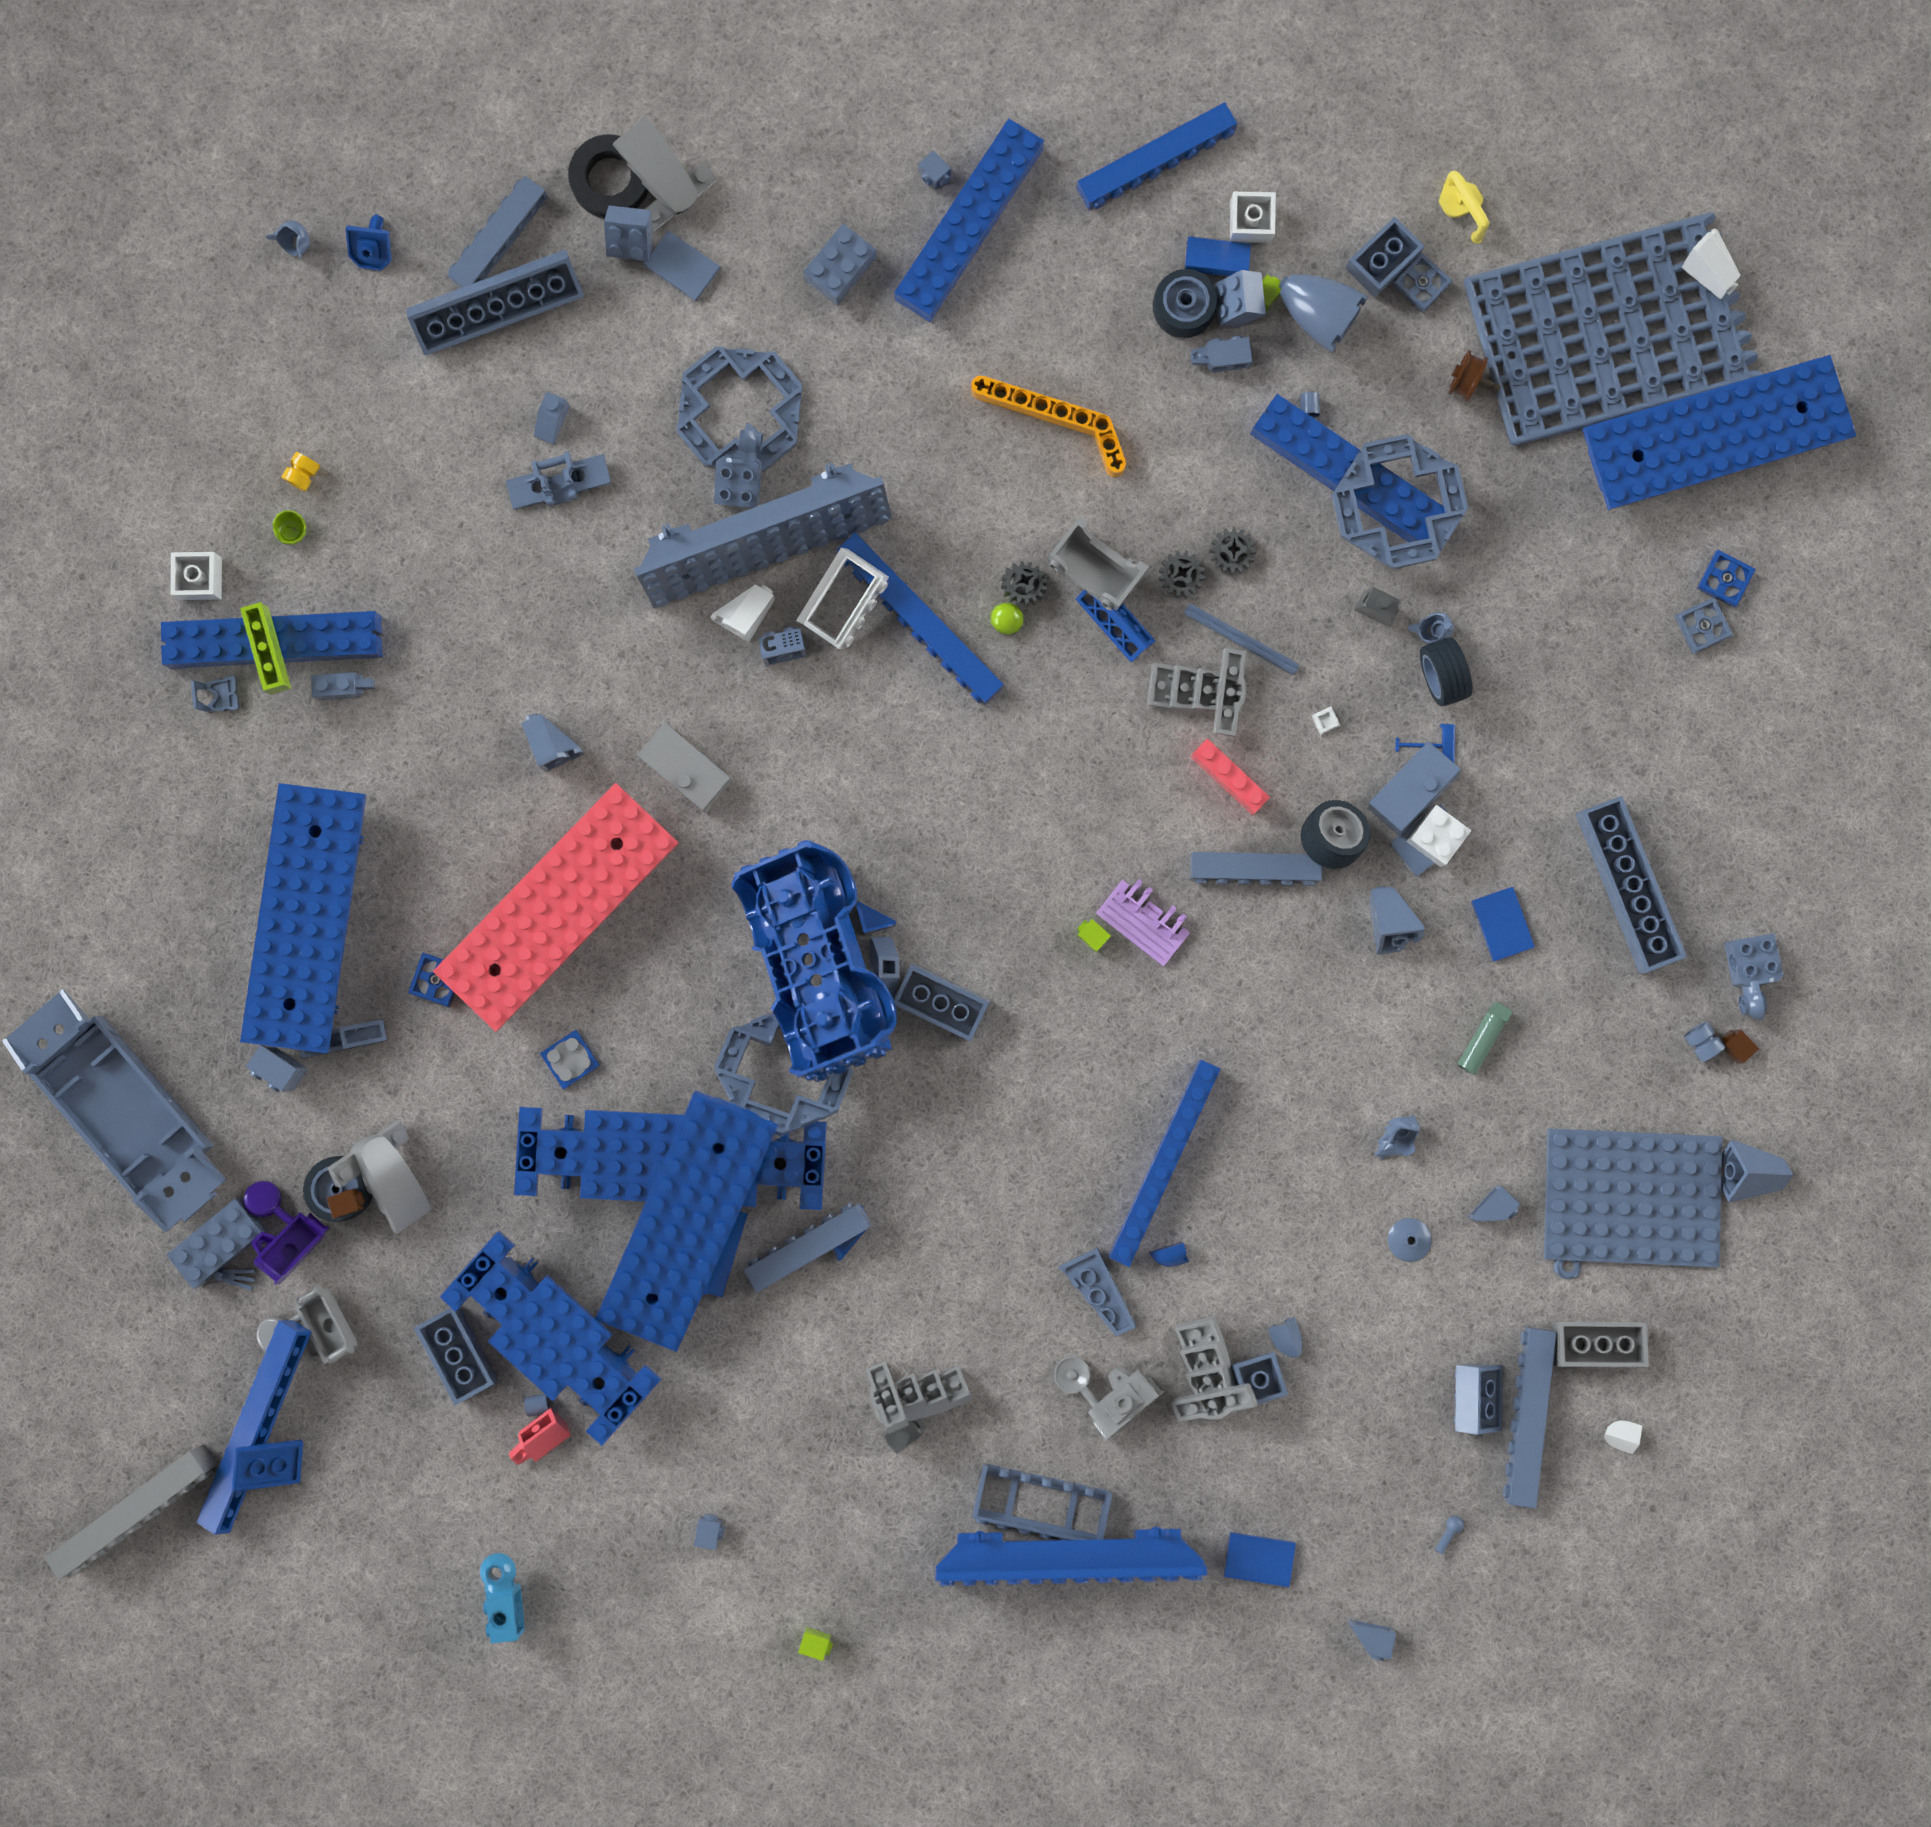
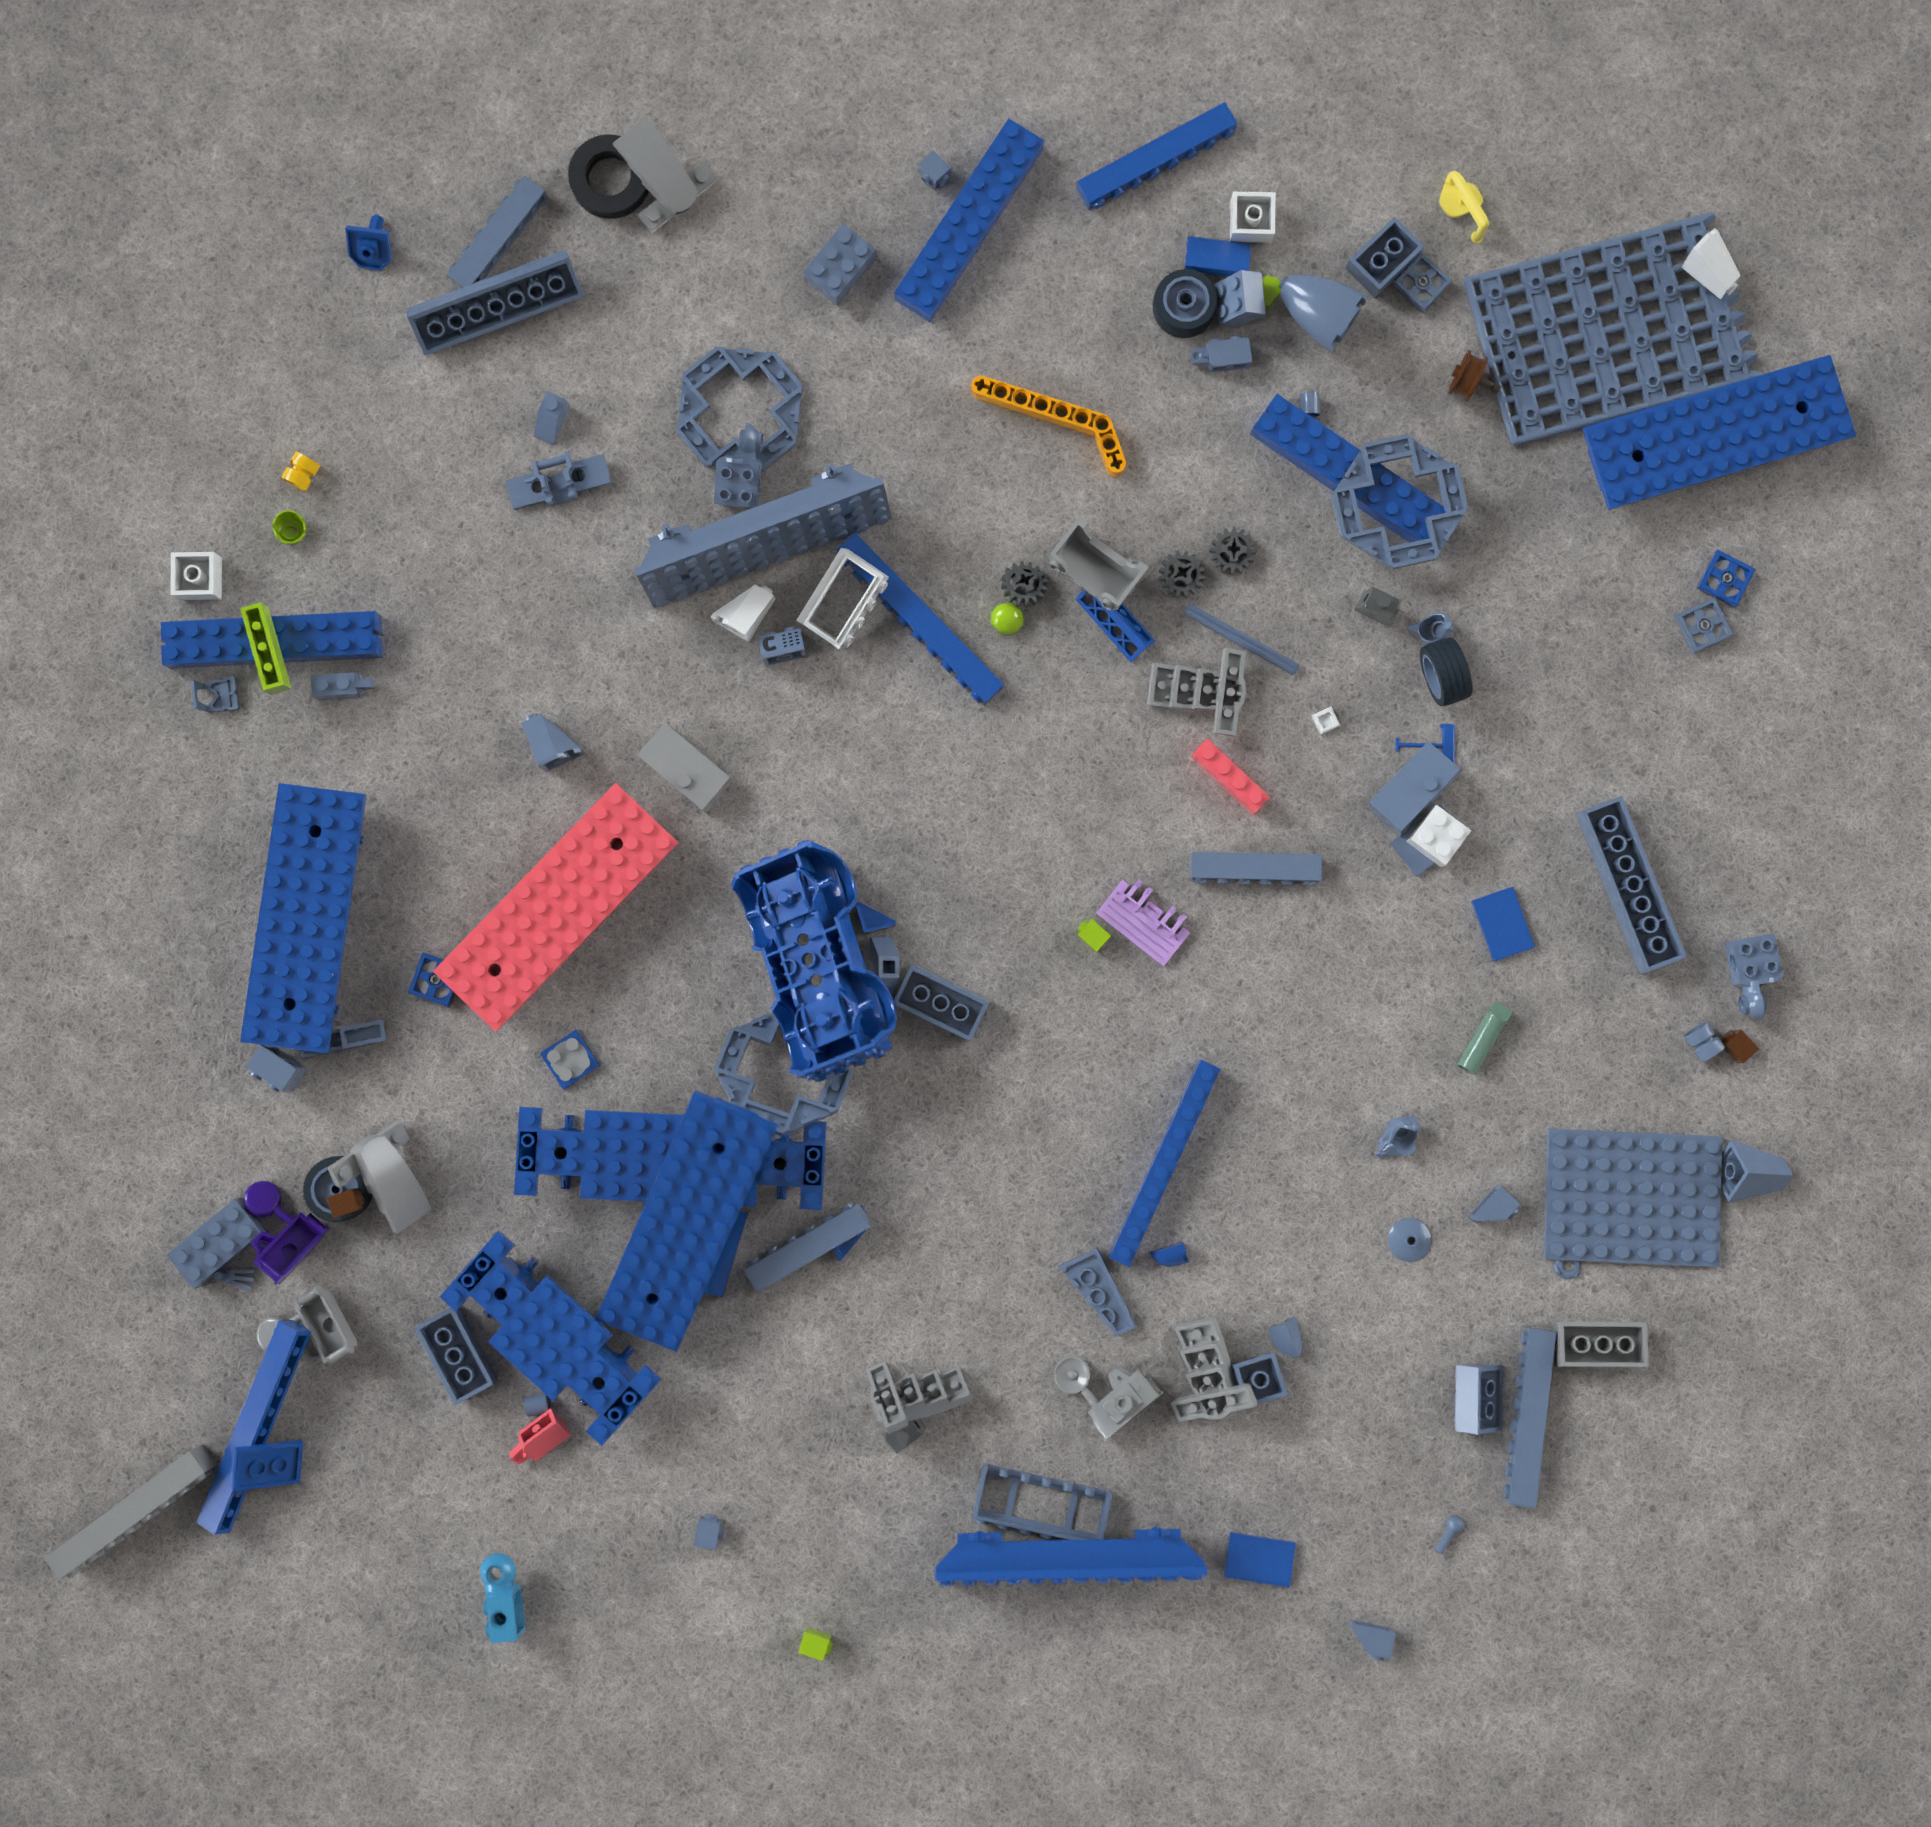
sand blue piece [2,989,227,1232] -> none
sand blue hair [266,220,310,259] -> none
sand blue brick [604,205,653,261] -> none
sand blue tile [644,230,720,302] -> none
black wheel [1300,800,1371,869] -> none
sand blue slope [1369,886,1425,954] -> none
white brick [1604,1420,1642,1454] -> none

